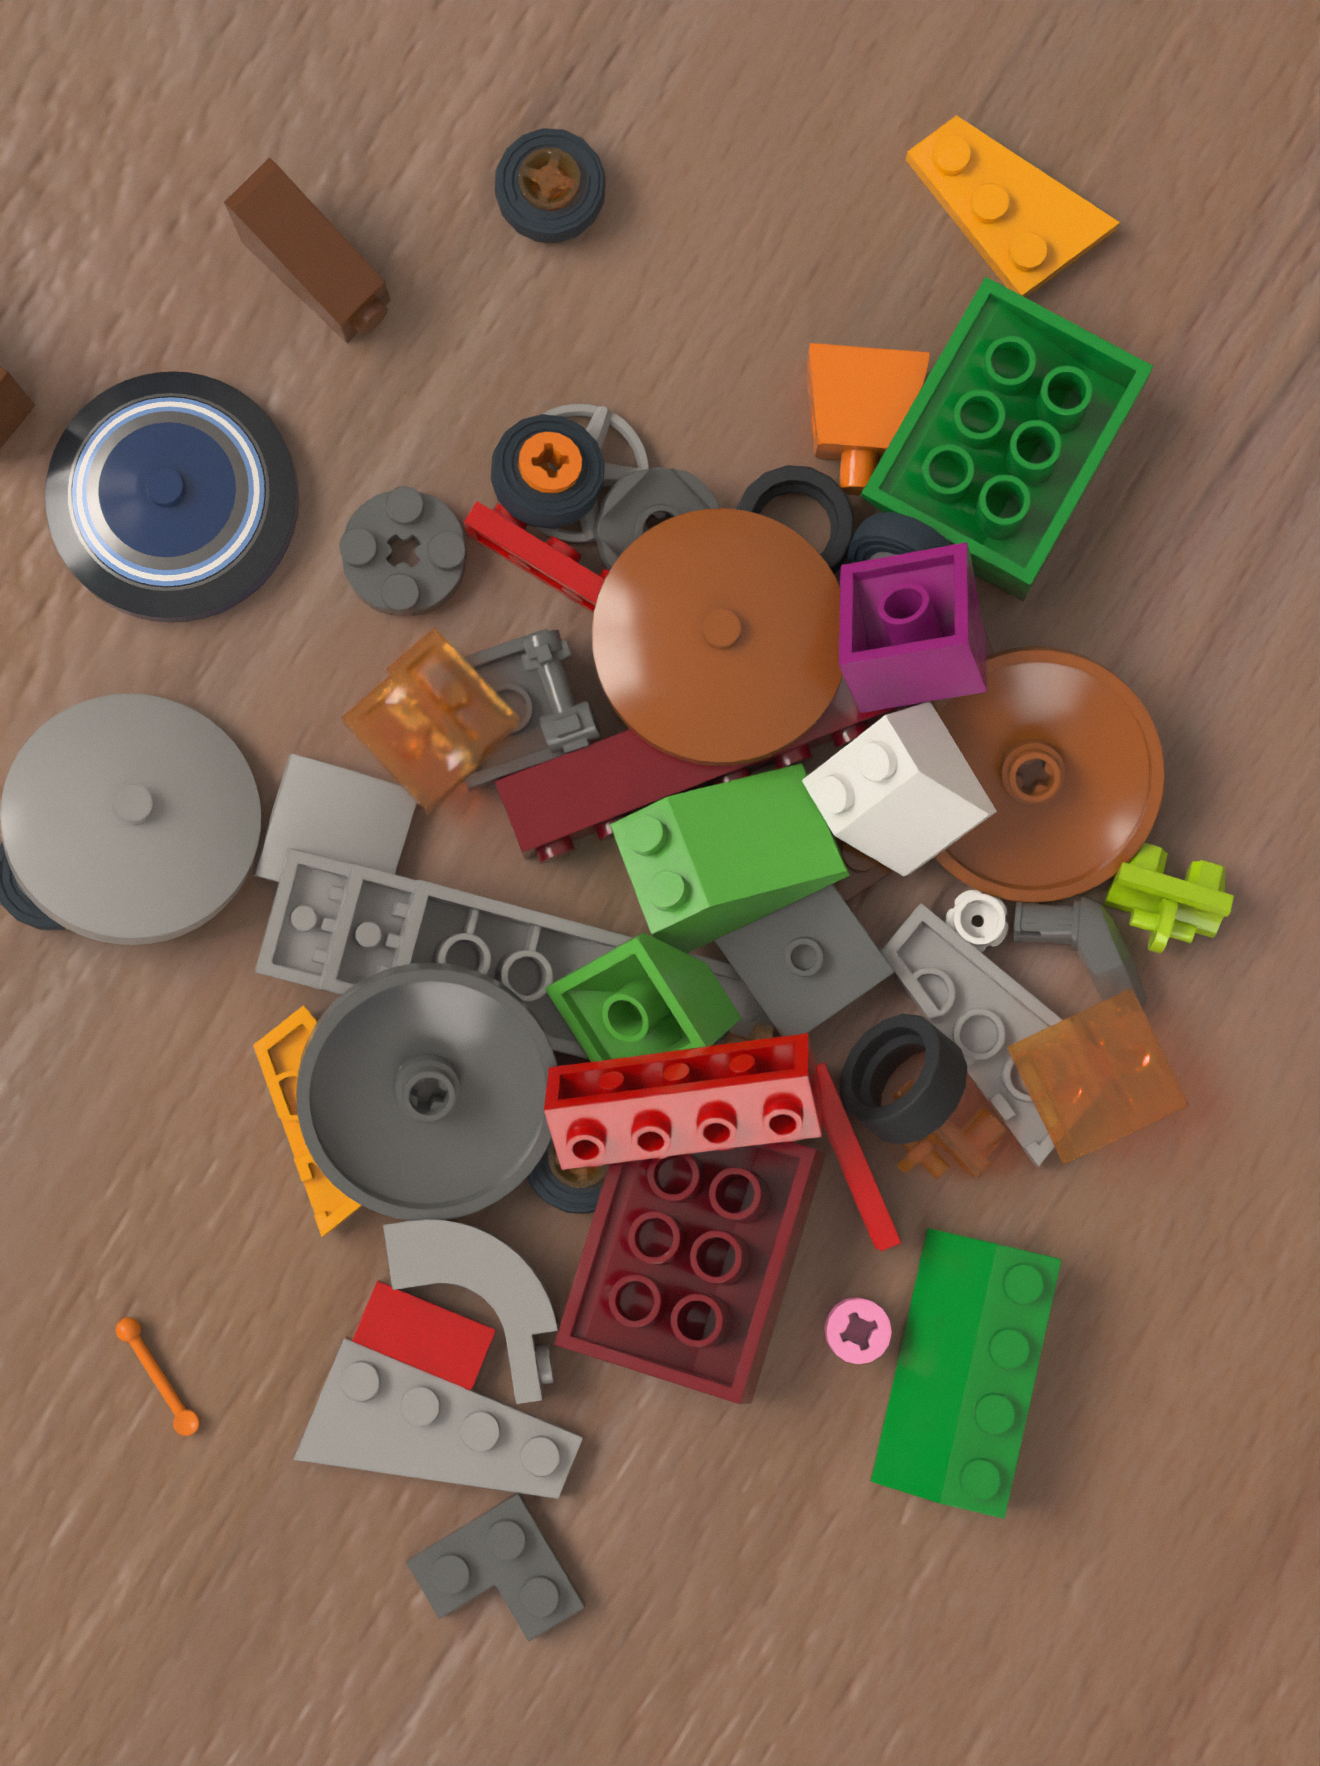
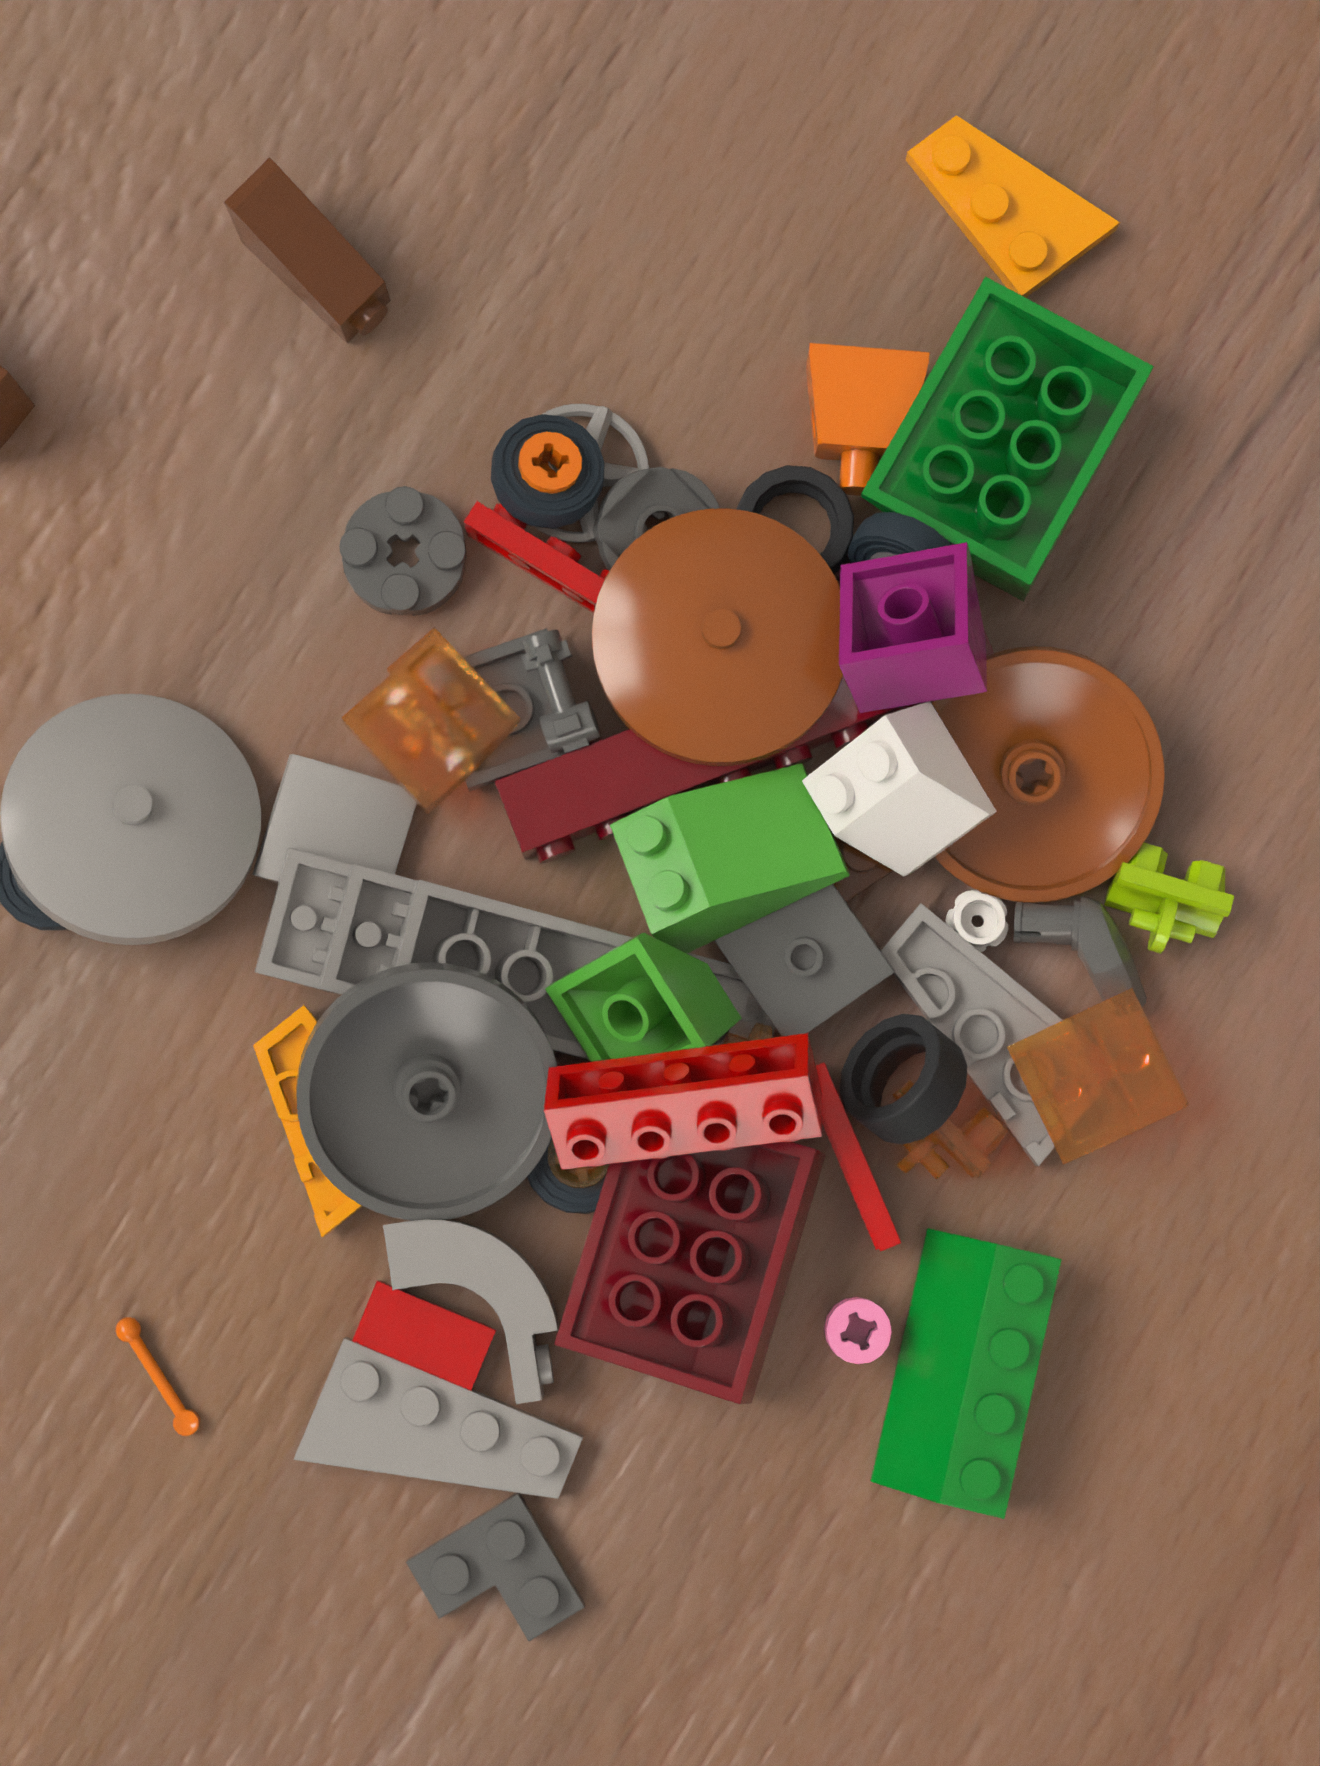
dish [45,371,299,623] -> none
black wheel [494,128,606,243] -> none

